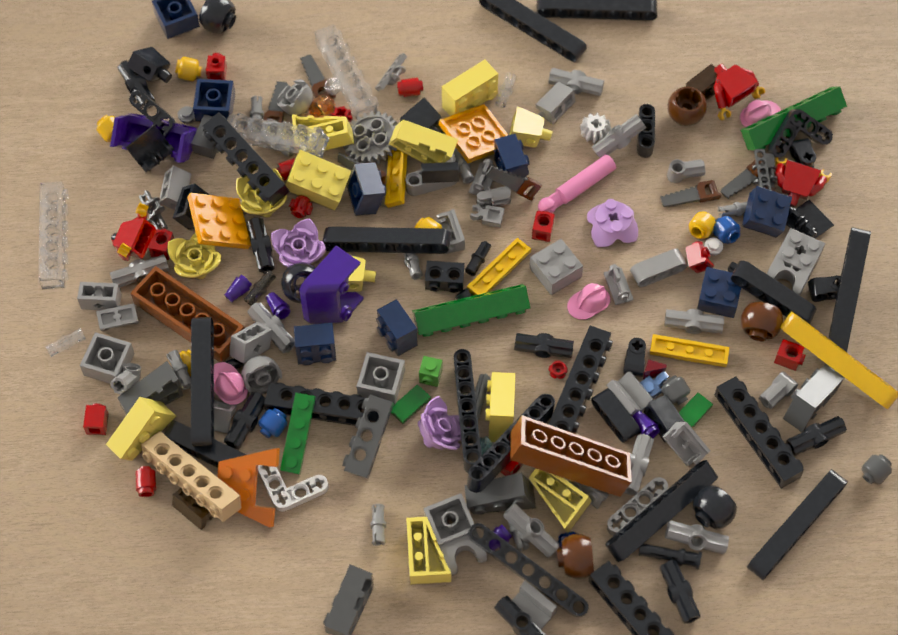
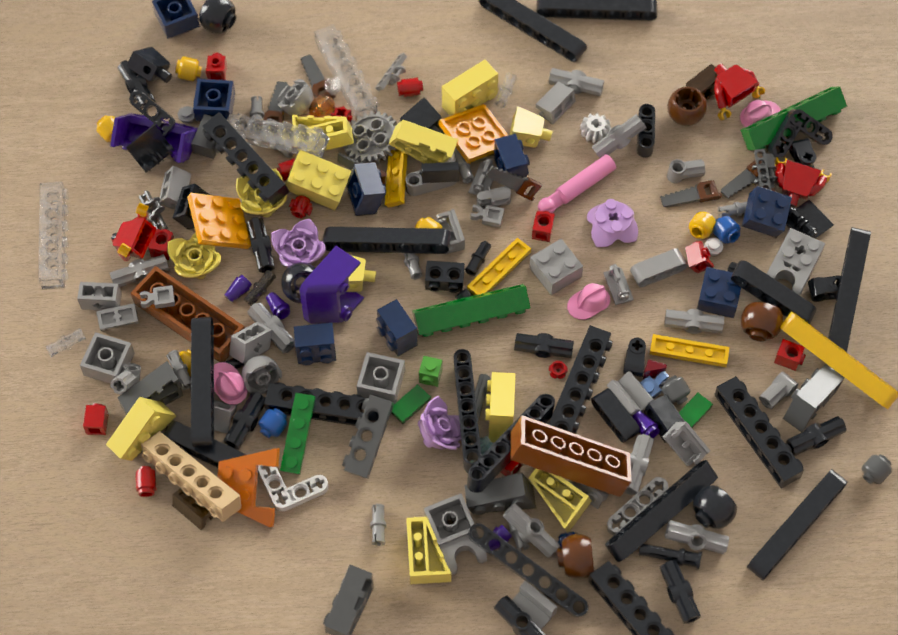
none -> light grey plate [140,285,175,308]

